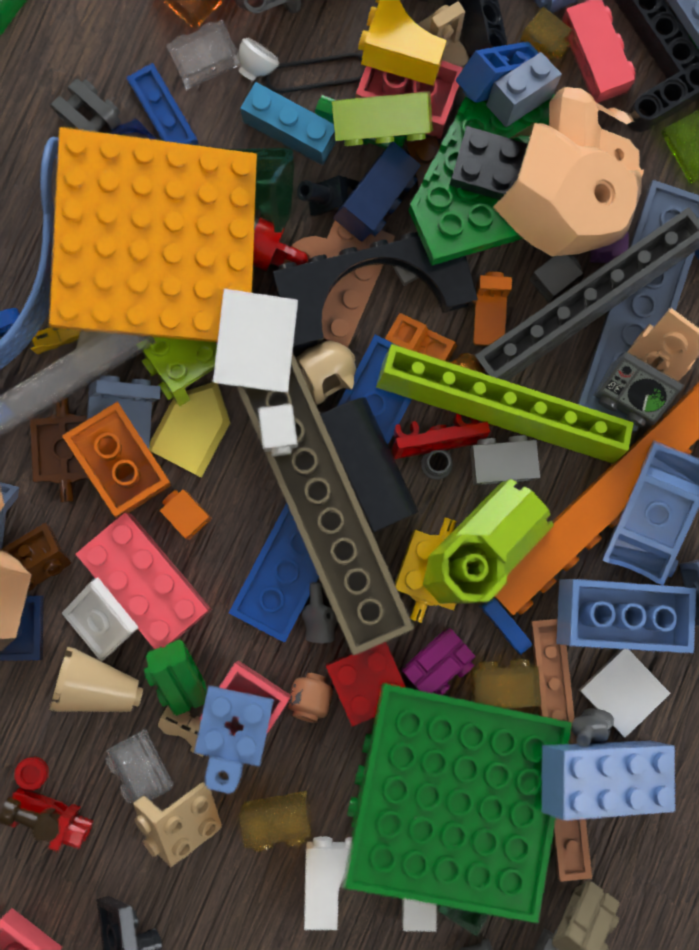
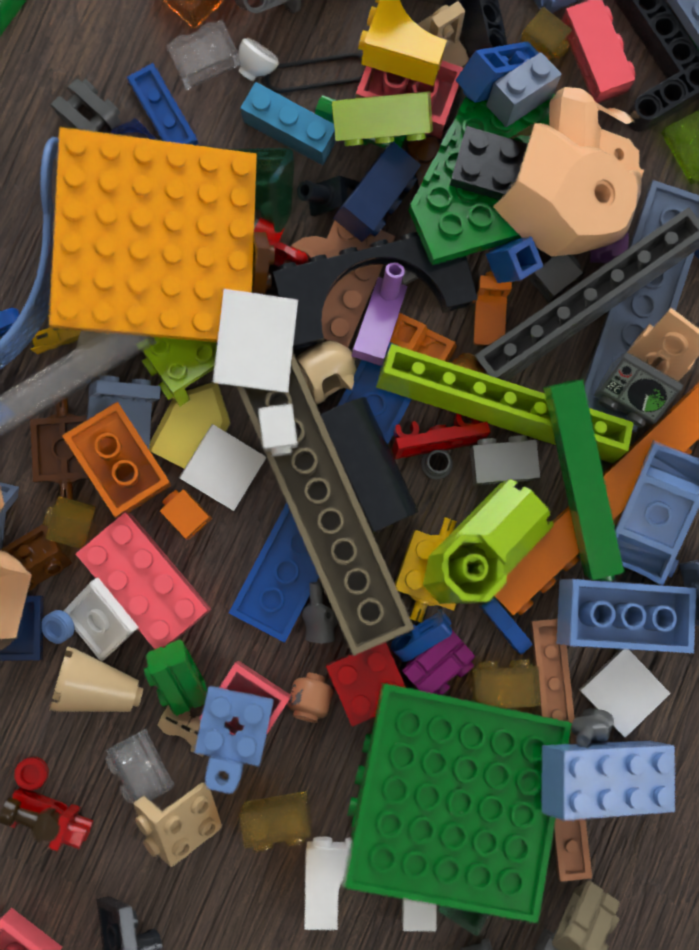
none -> medium blue tile [41,610,75,644]
none -> clear yellow brick [43,496,96,549]
none -> white tile [179,424,266,511]
none -> reddish brown plate [252,232,275,295]
none -> medium lavender piece [352,263,408,366]
none -> blue piece [390,609,452,662]
none -> blue brick [485,236,544,283]
none -> green brick [543,380,624,582]

